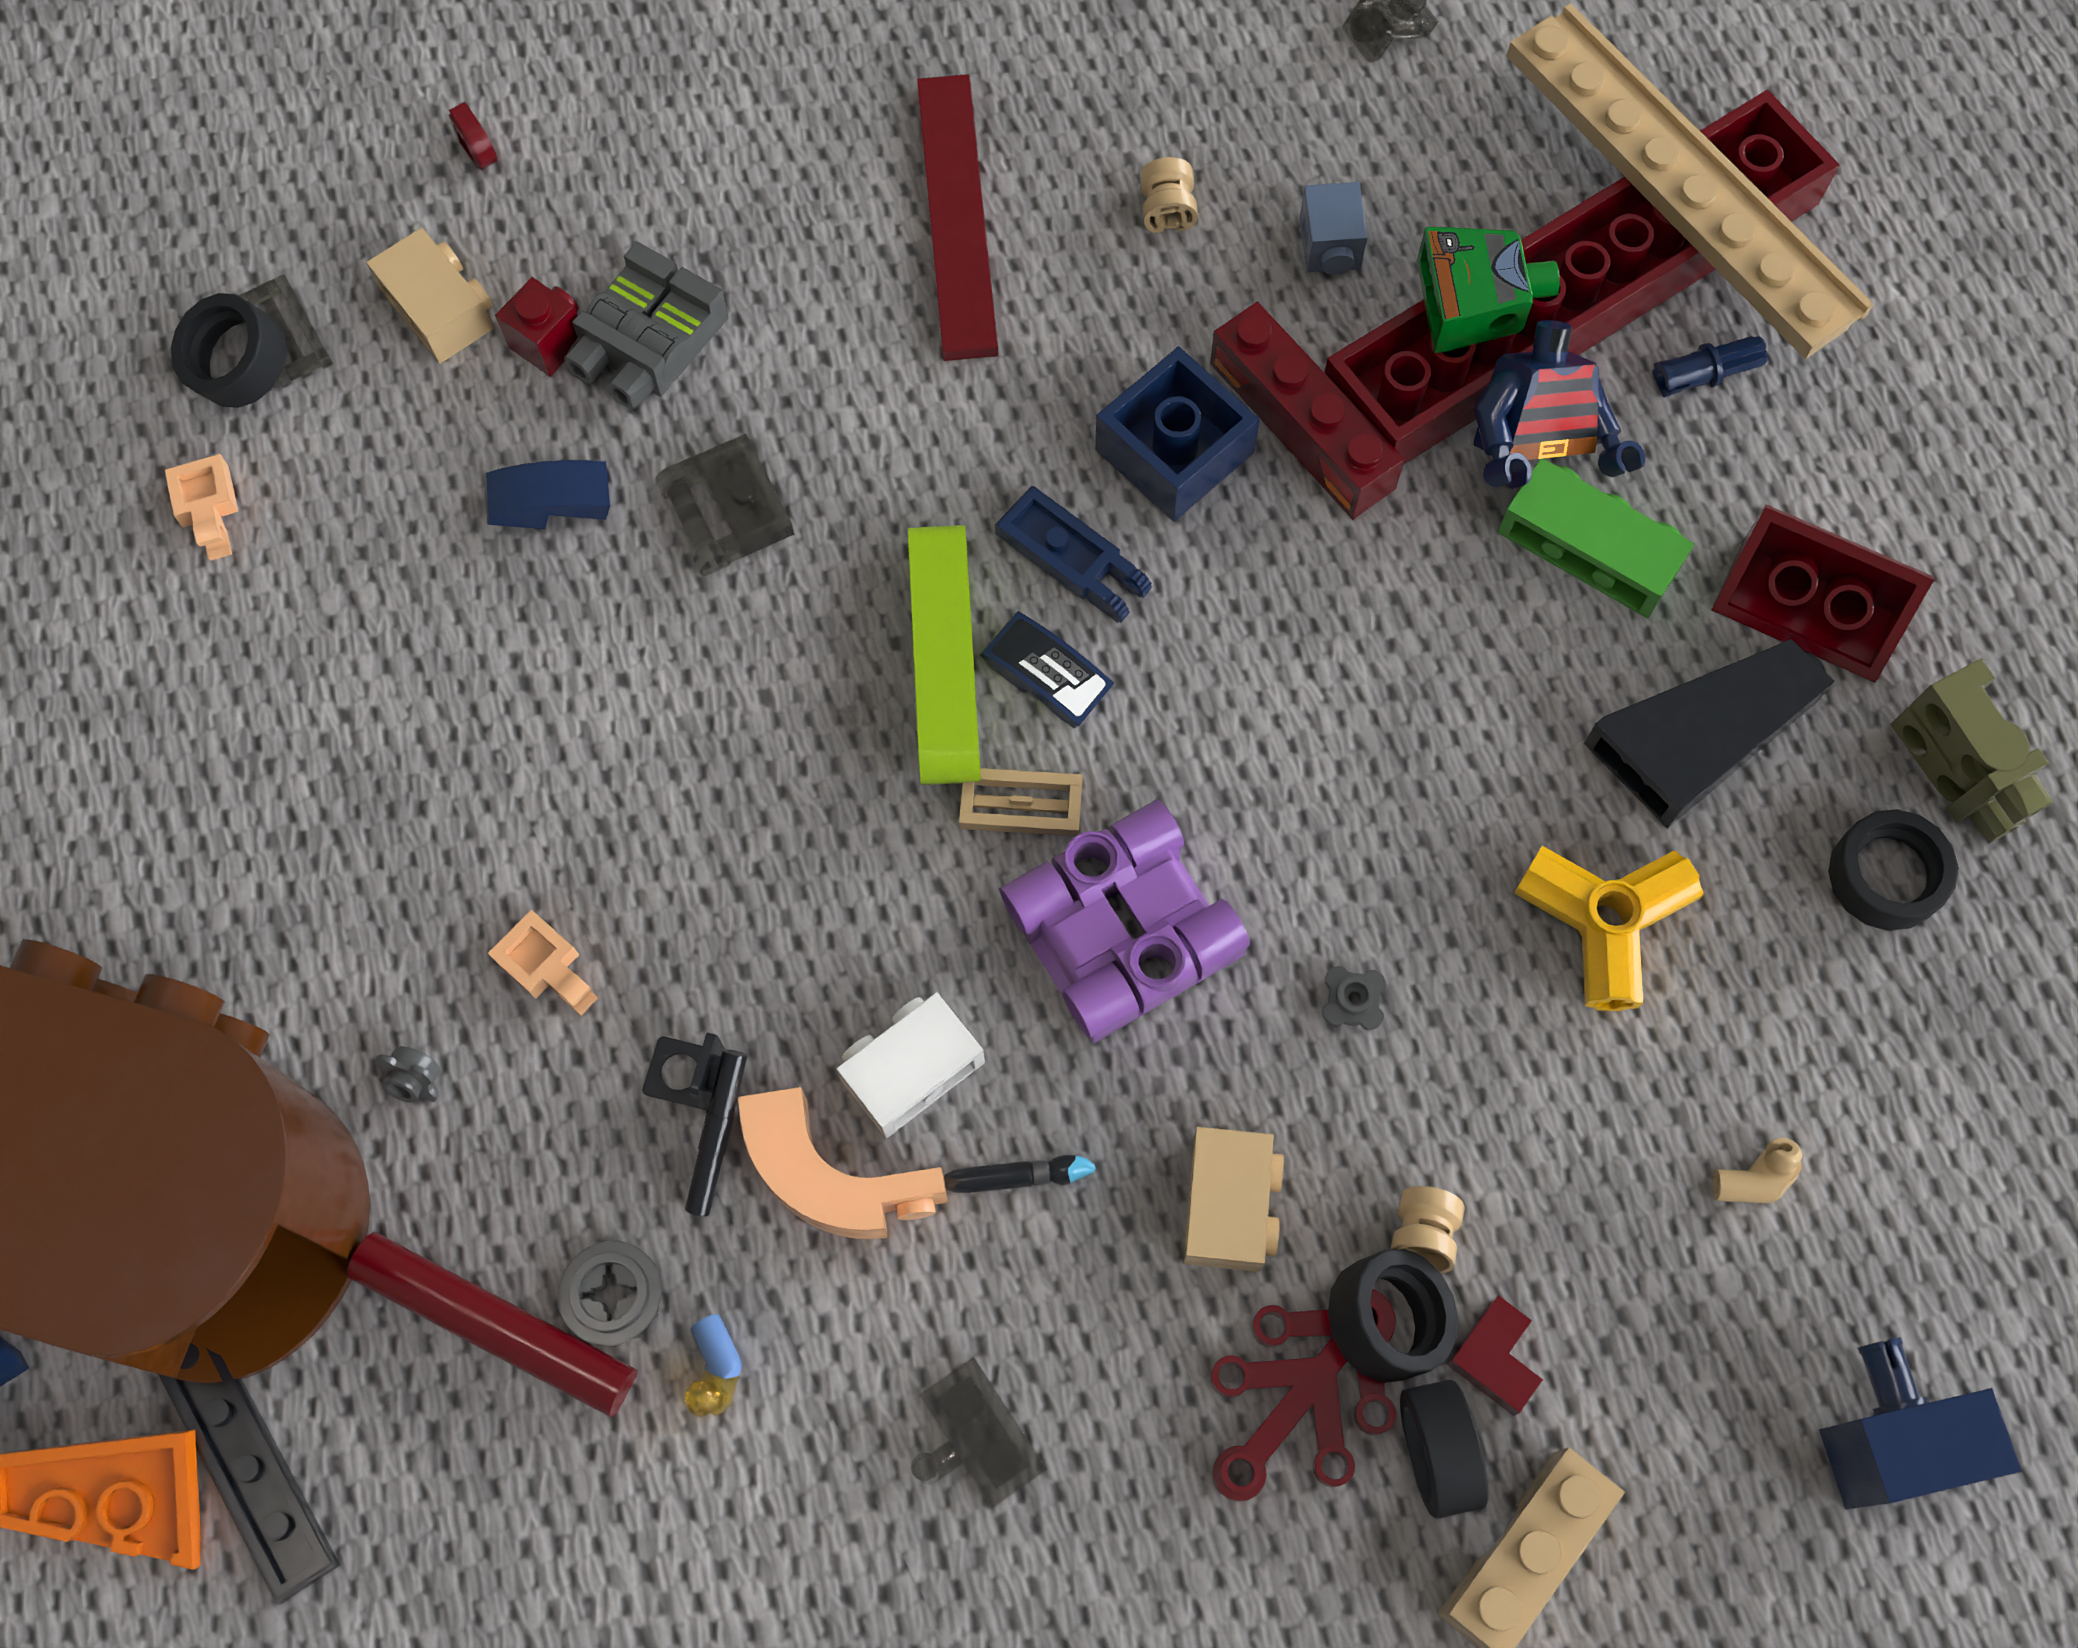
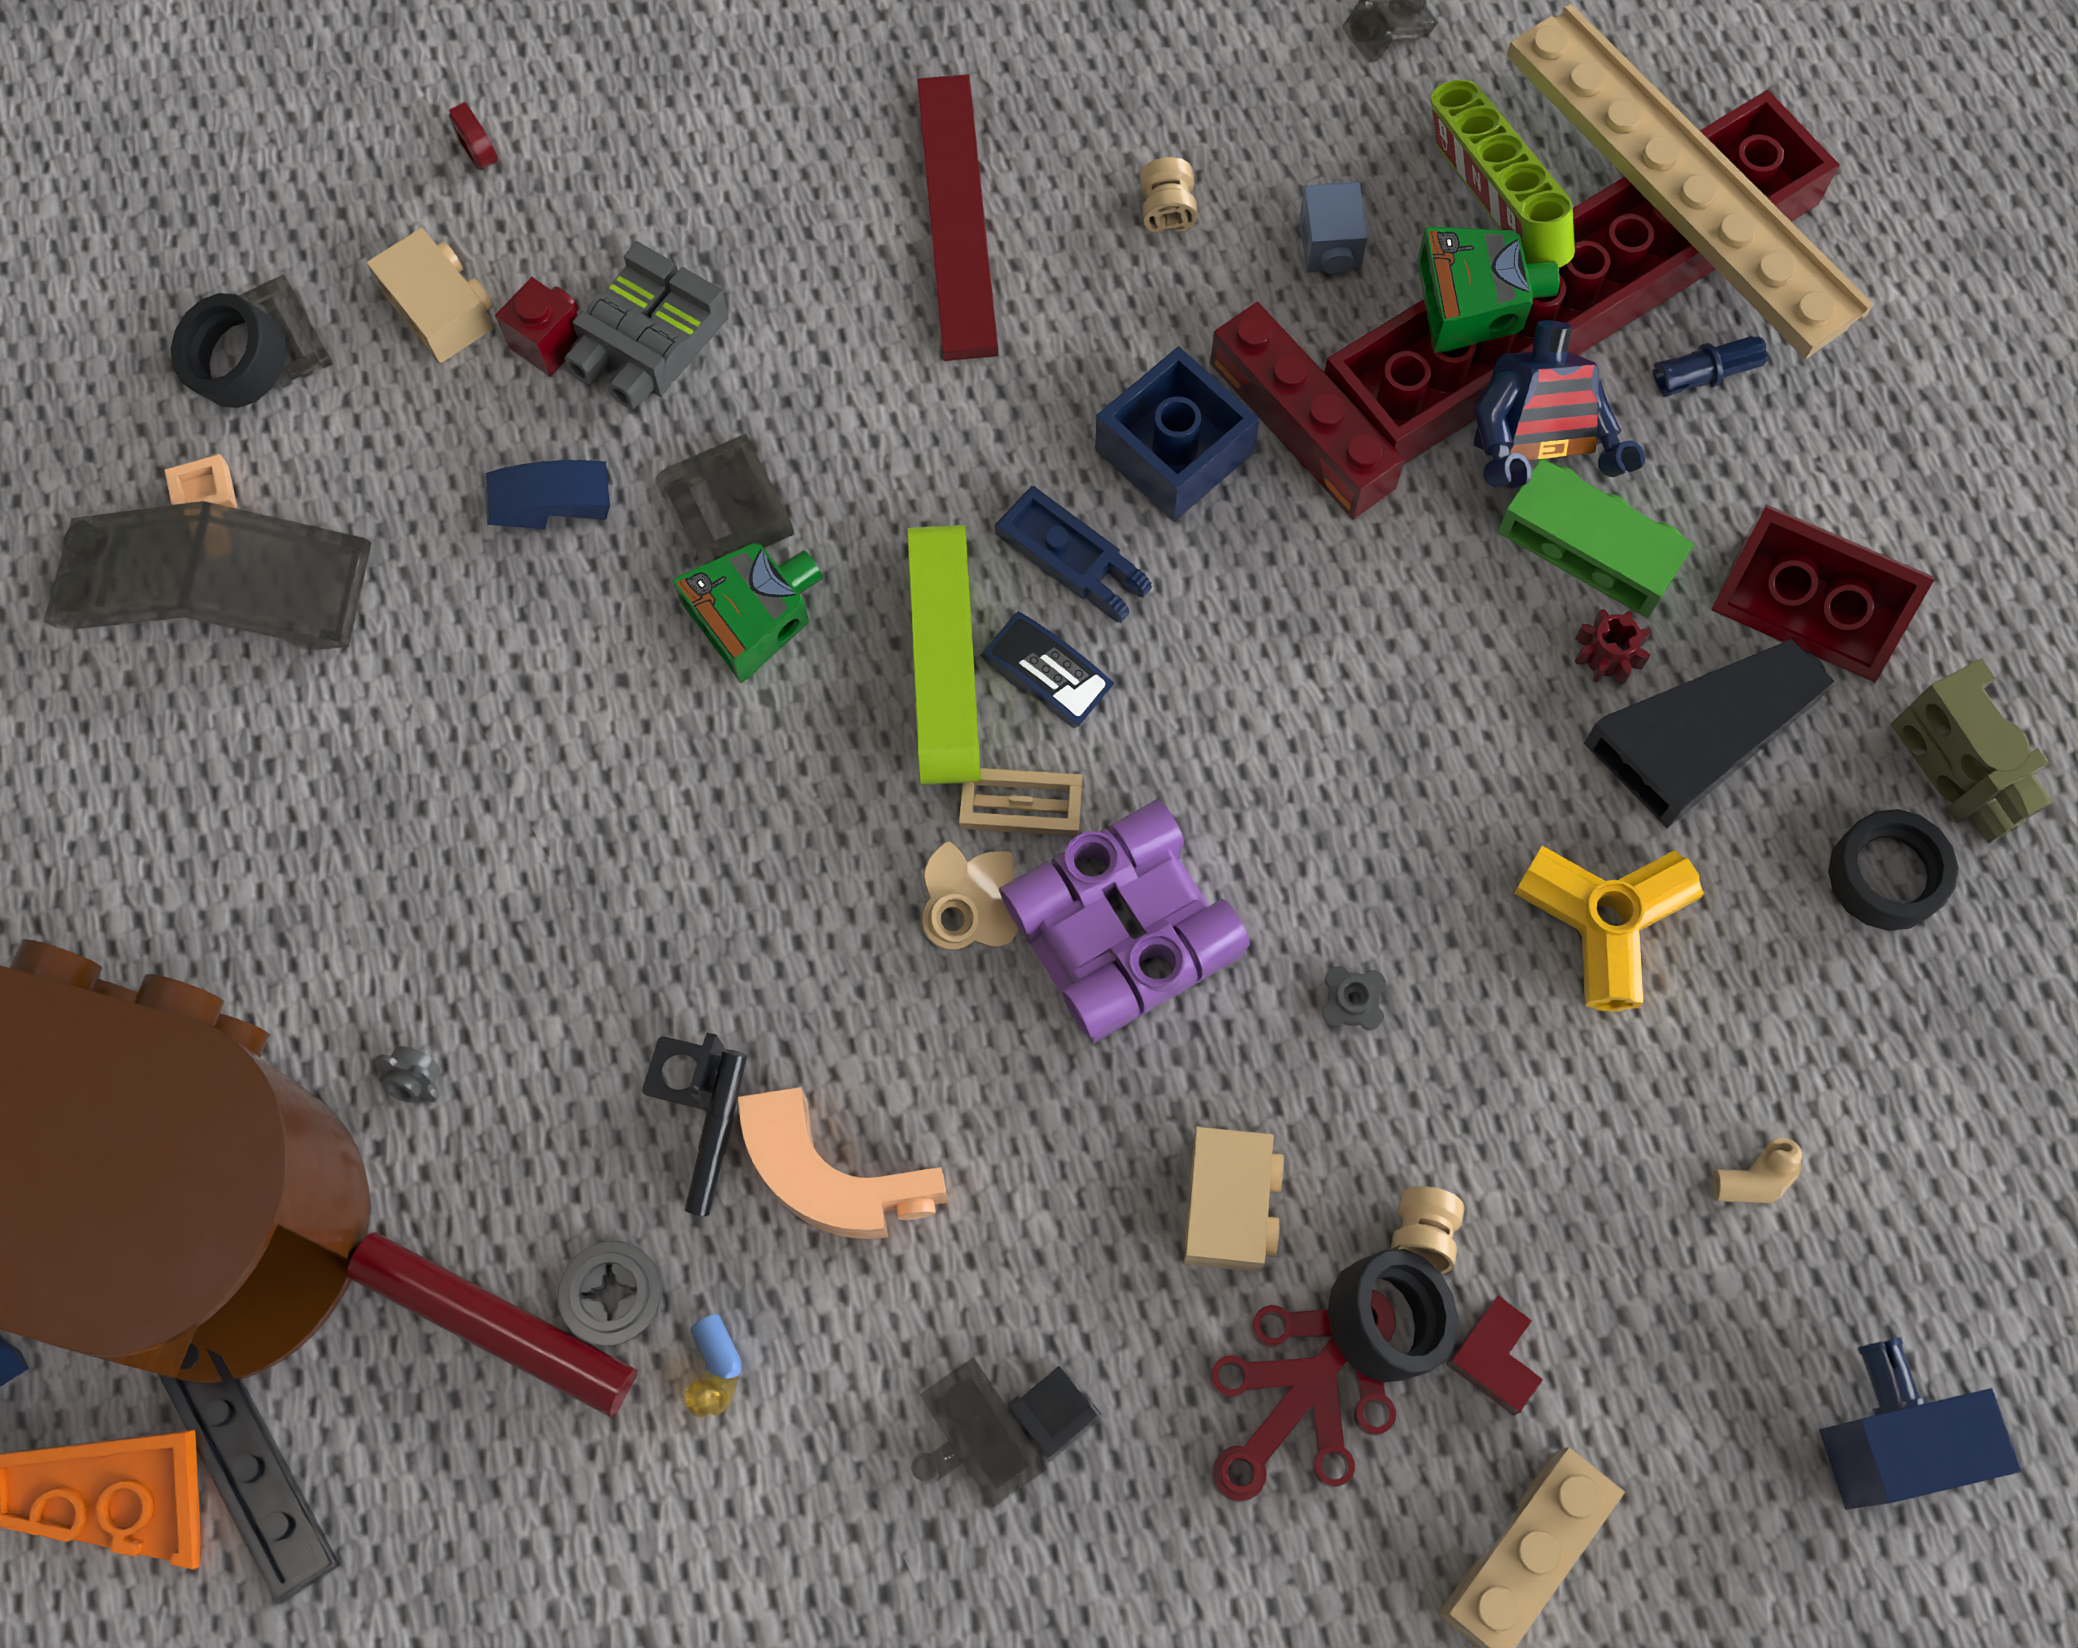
light nougat plate [487,909,598,1015] -> none
white brick [836,992,985,1139] -> none
black piece [944,1155,1096,1193] -> none
black tyre [1400,1380,1489,1519] -> none
none -> clear smoke windscreen [44,501,372,650]
none -> green torso [672,543,823,683]
none -> tan plate [921,841,1019,950]
none -> black panel [1007,1366,1101,1462]
none -> lime beam [1431,80,1575,268]
none -> dark red gear [1575,609,1650,685]

